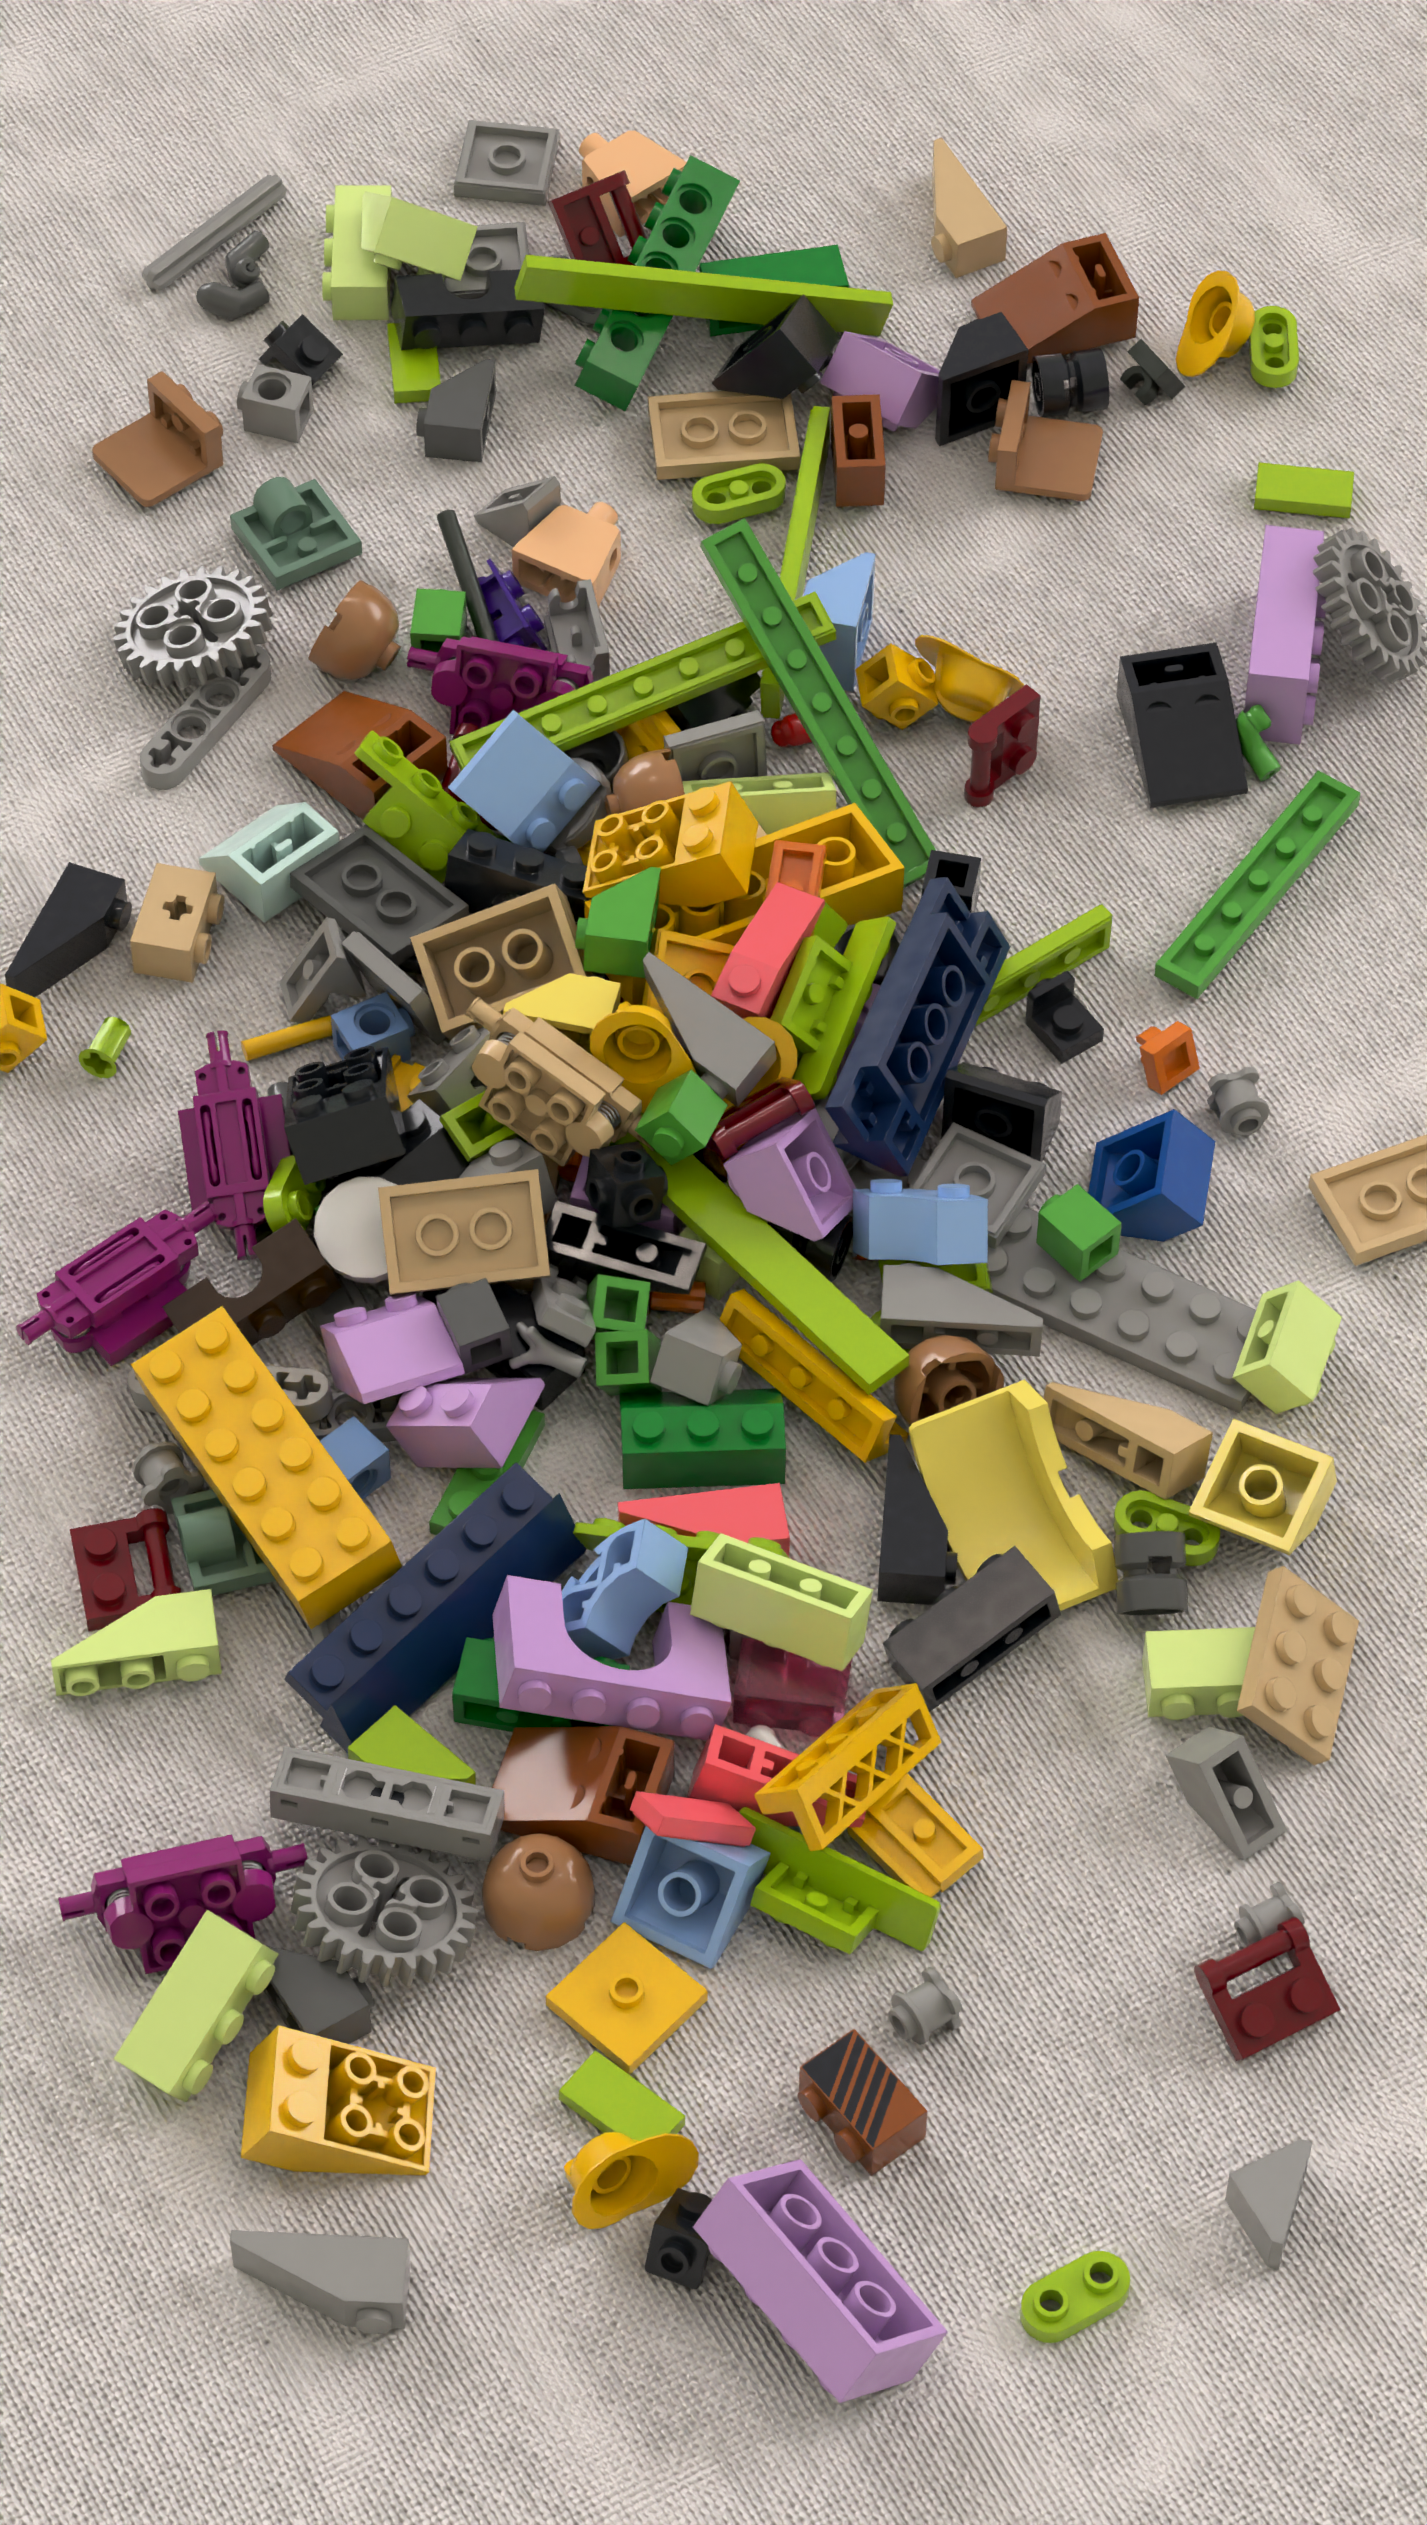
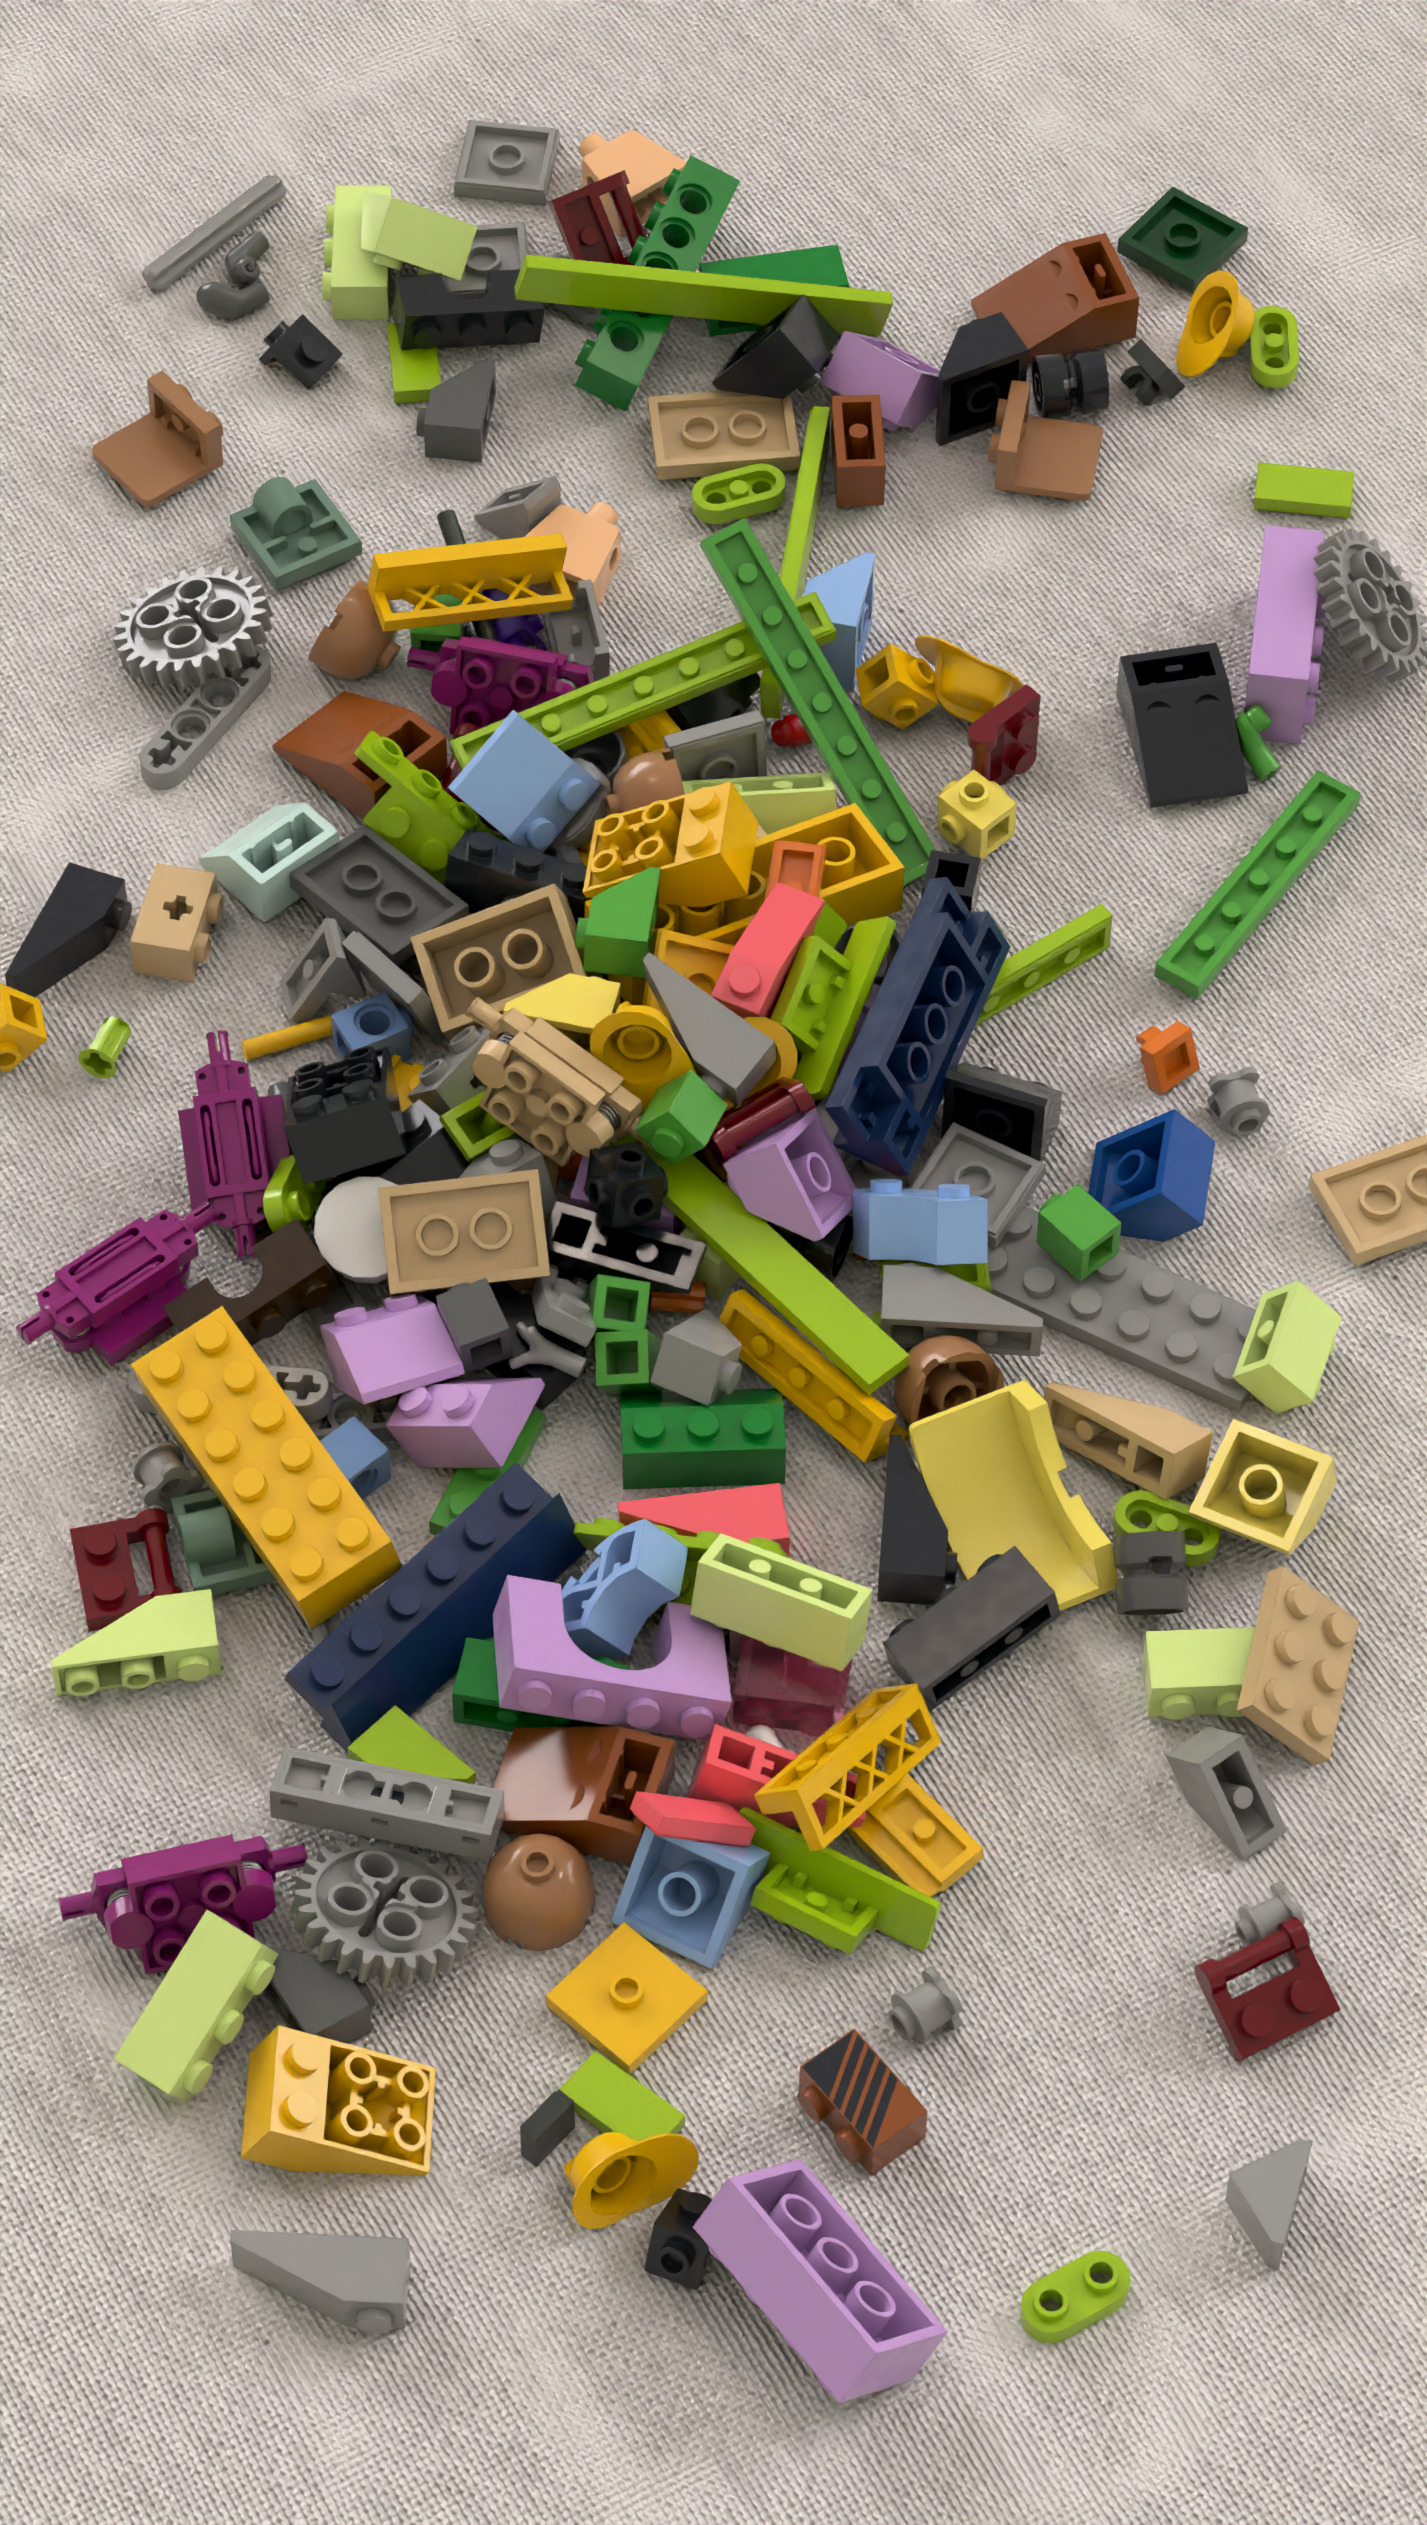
light grey brick [237,364,314,443] -> none
tan slope [931,138,1007,278] -> none
black bracket [1025,971,1104,1064] -> none
none -> yellow fence [367,533,574,632]
none -> pearl dark grey tile [520,2089,575,2168]
none -> light yellow brick [937,769,1017,860]
none -> dark green plate [1117,187,1248,294]

